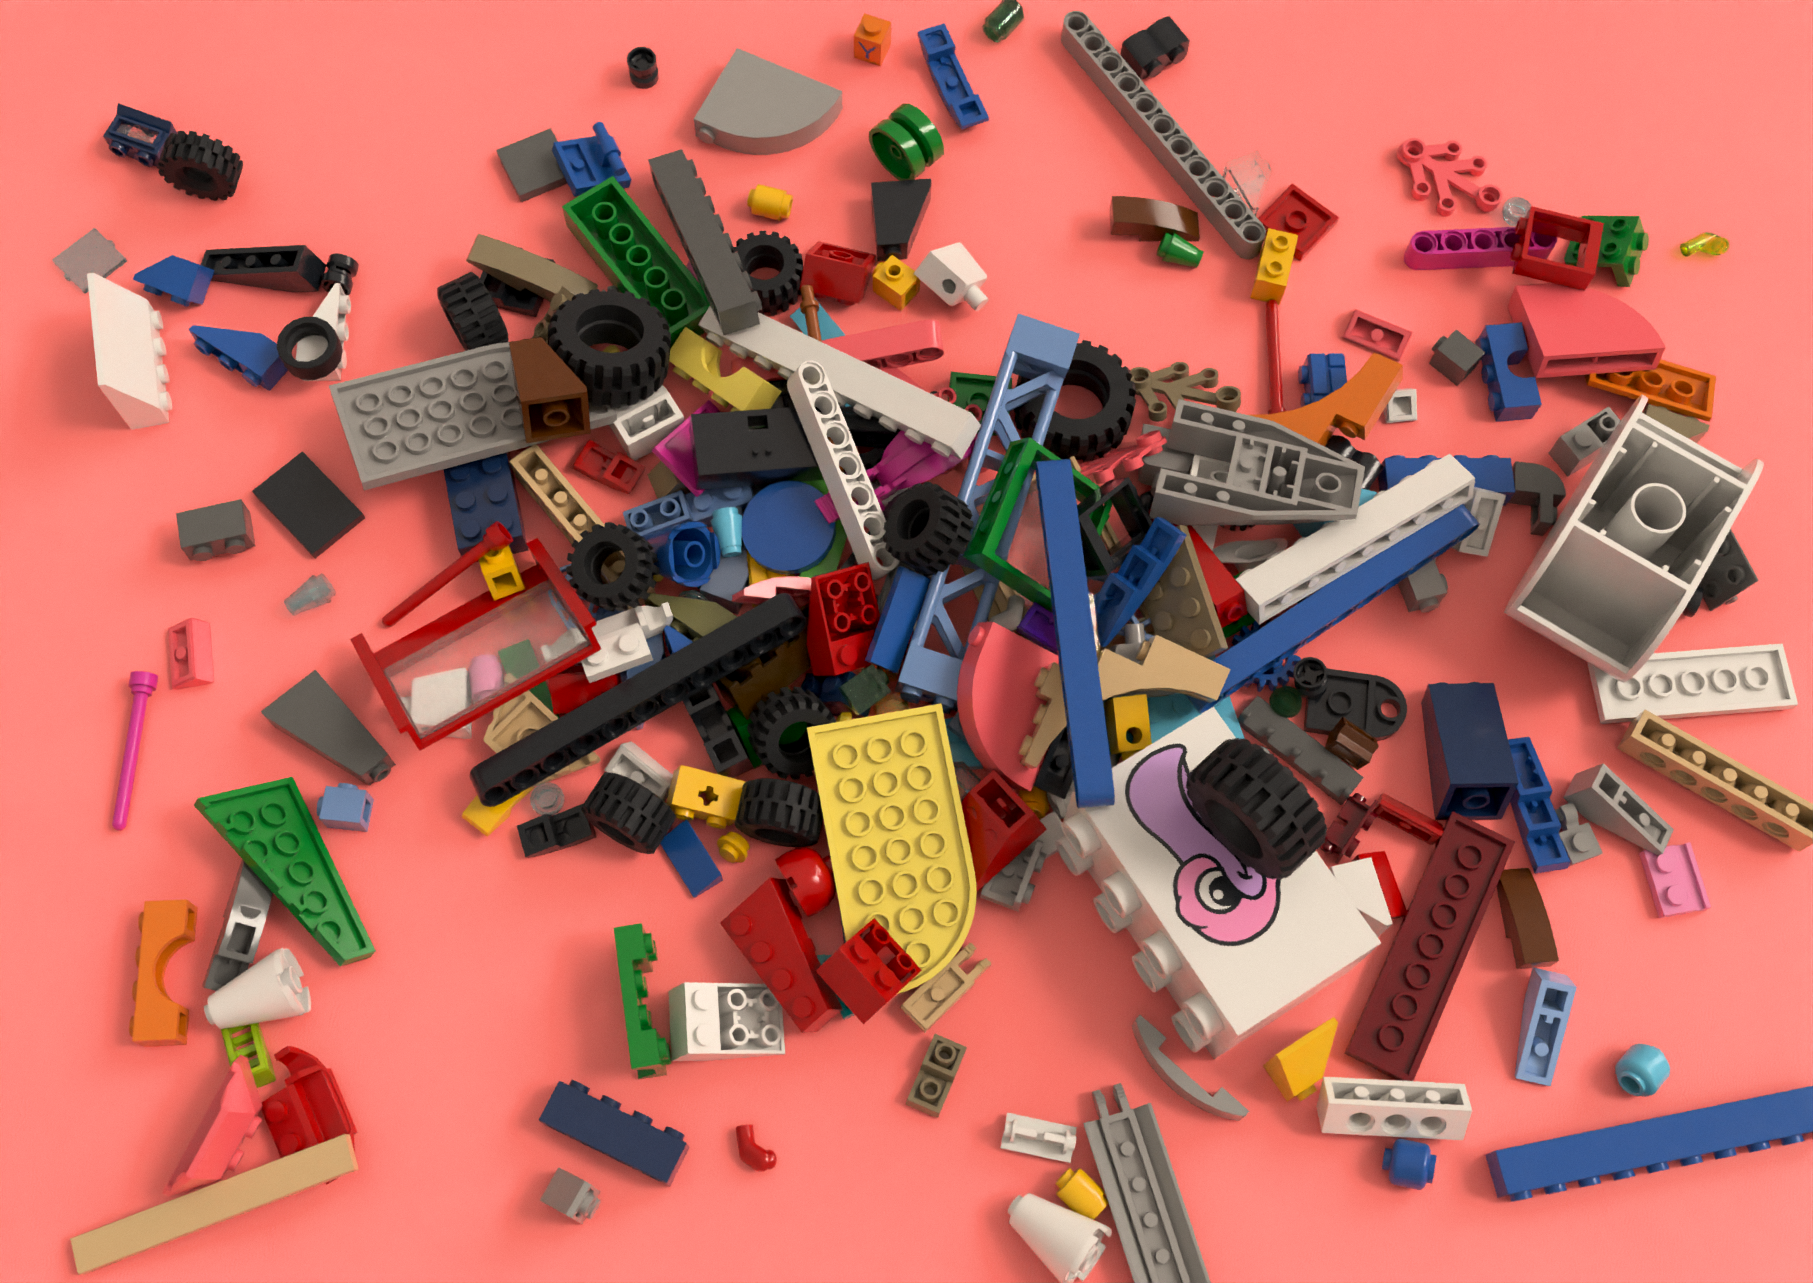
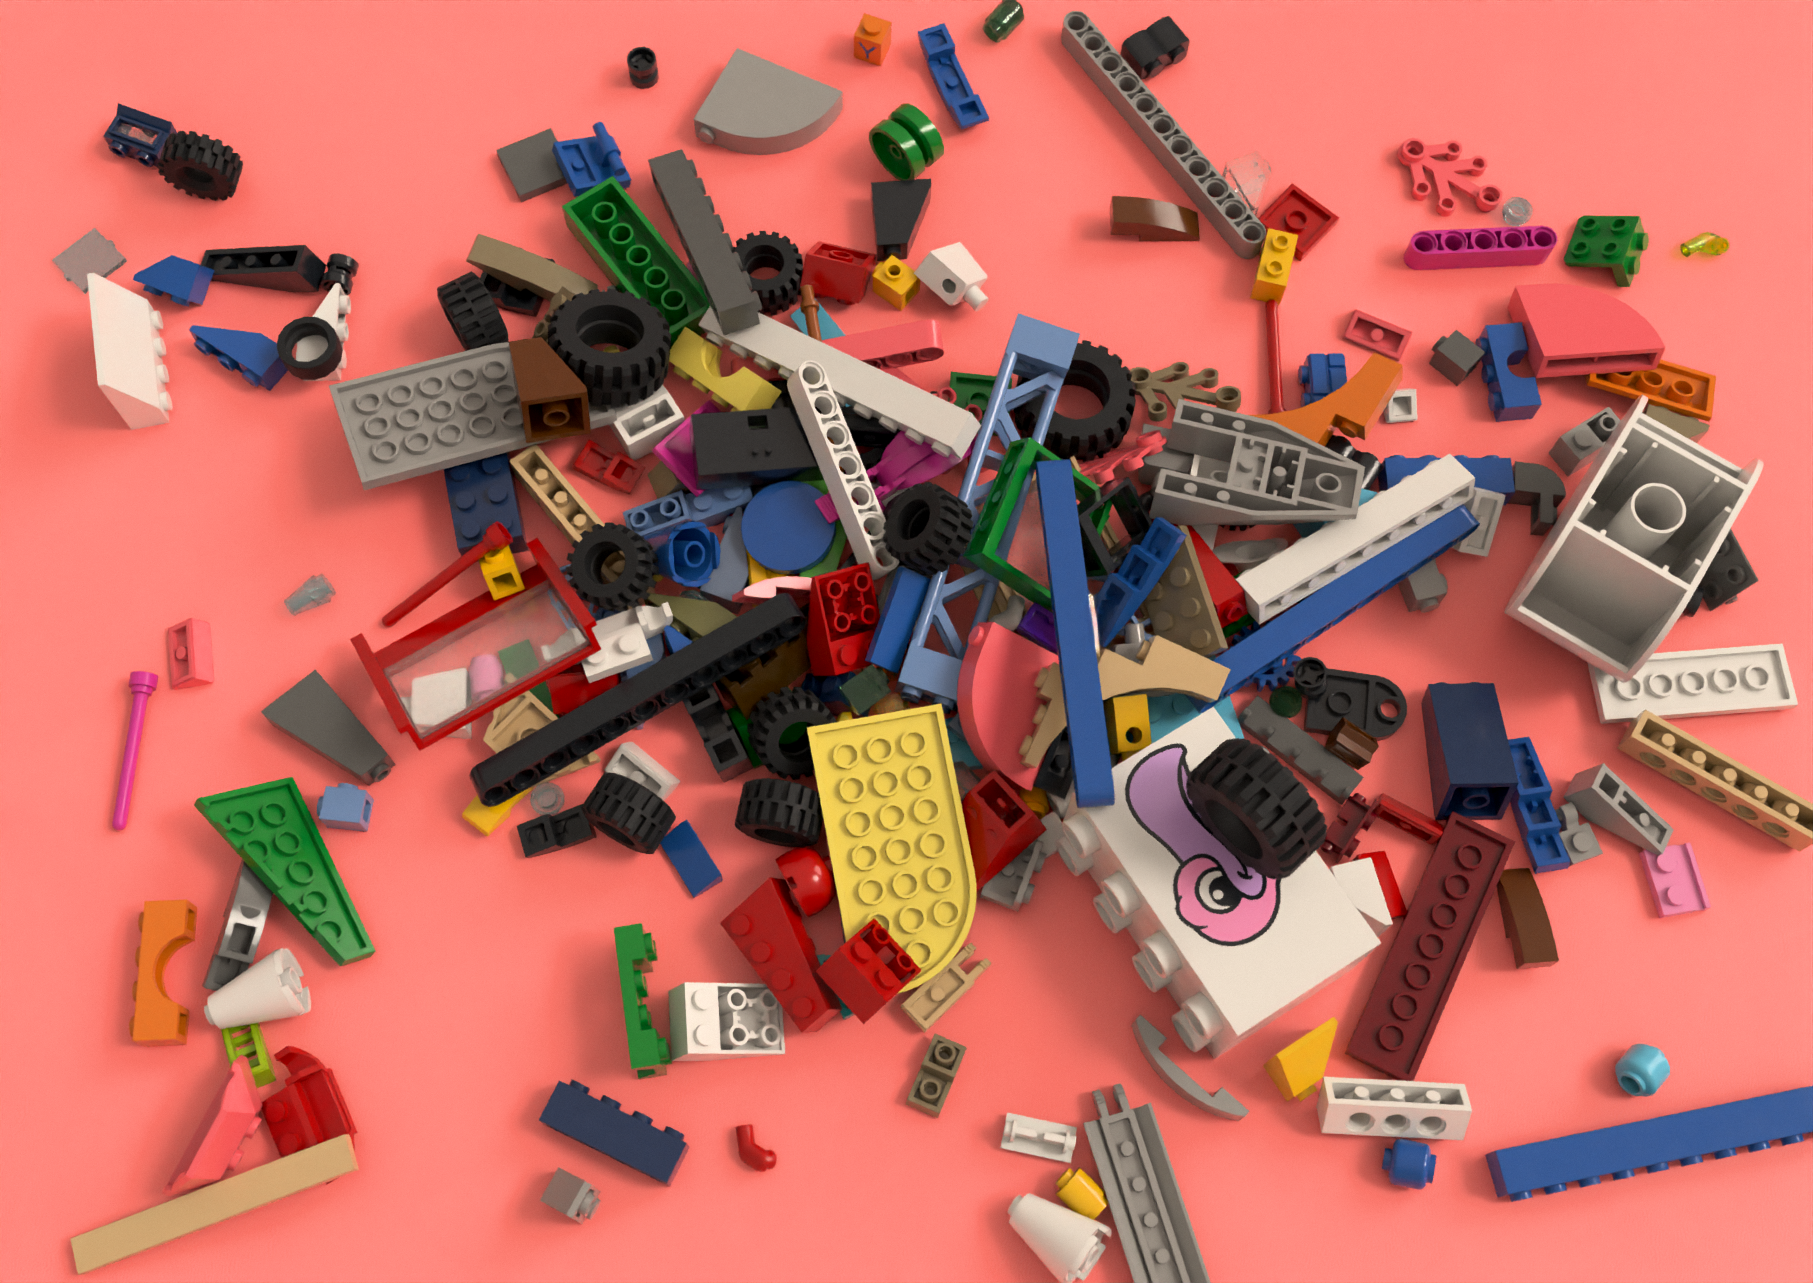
dark grey brick [176,499,256,561] -> none
black tile [252,451,365,559] -> none
yellow brick [666,765,746,829] -> none
medium azure cone [710,507,742,558] -> none
yellow plate [717,832,750,863] -> none
yellow brick [747,184,793,220] -> none
green cone [1156,233,1204,268] -> none
red window [1510,206,1604,291] -> none
light blue slope [1515,967,1577,1086] -> none

